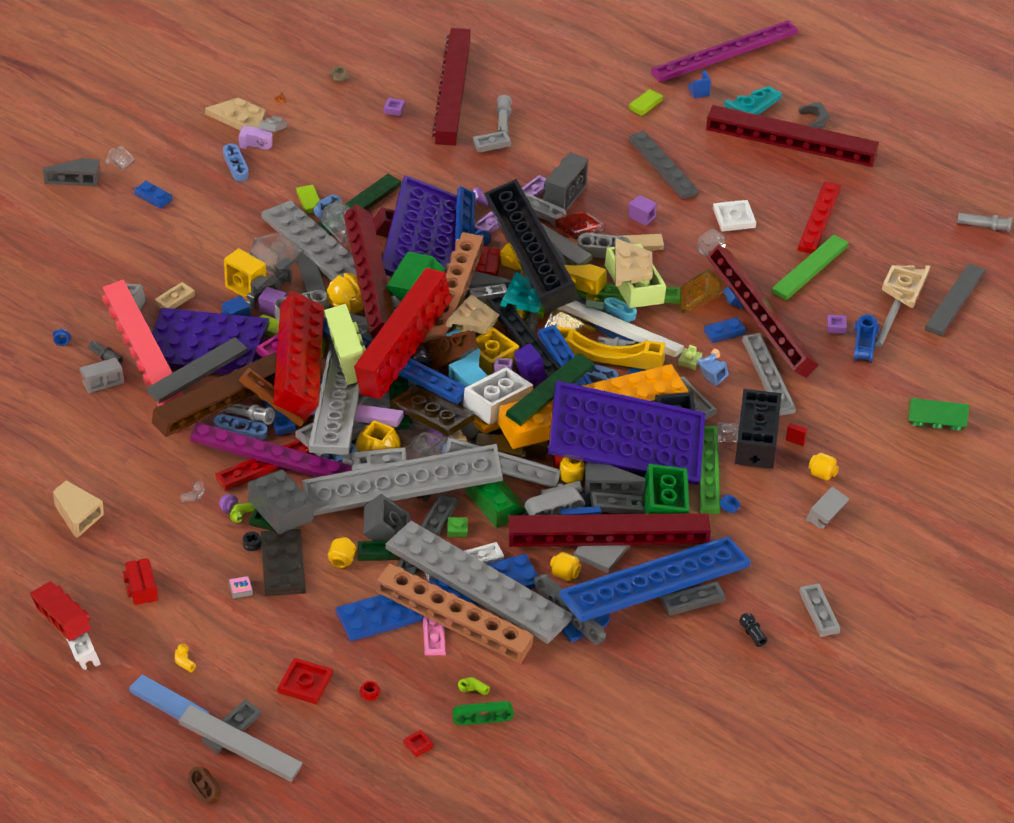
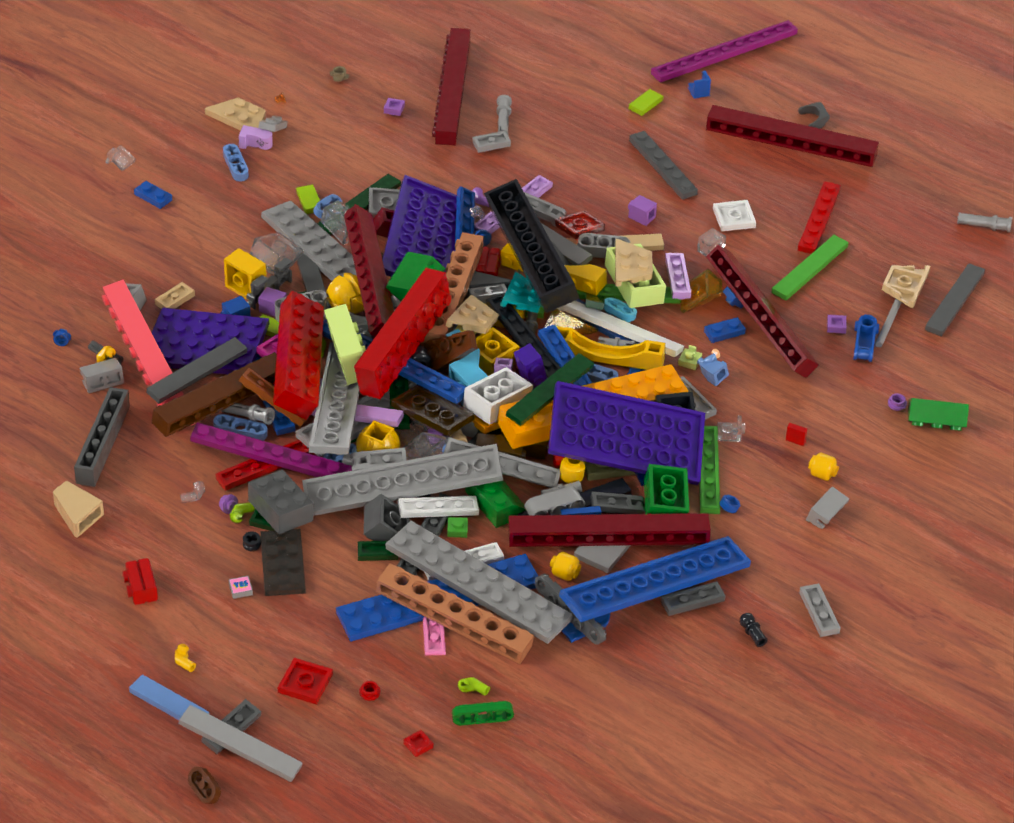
red brick [30,581,91,641] -> none
dark grey slope [43,159,100,186] -> none
white hinge [66,632,101,670] -> none
yellow head [327,537,356,568] -> none
dark grey brick [543,152,589,211] -> none
dark grey slope [585,463,646,495] -> none
teal wing [724,86,782,115] -> none
black plate [735,389,782,469] -> none
light grey tile [742,333,796,416] -> none
none -> dark grey brick [74,387,130,487]
none -> yellow arm [96,346,116,363]
none -> light grey tile [369,187,400,218]
none -> white tile [398,496,479,518]
none -> clear arm [469,205,485,219]
none -> lavender plate [665,253,691,300]
none -> medium lavender plate [888,393,907,411]

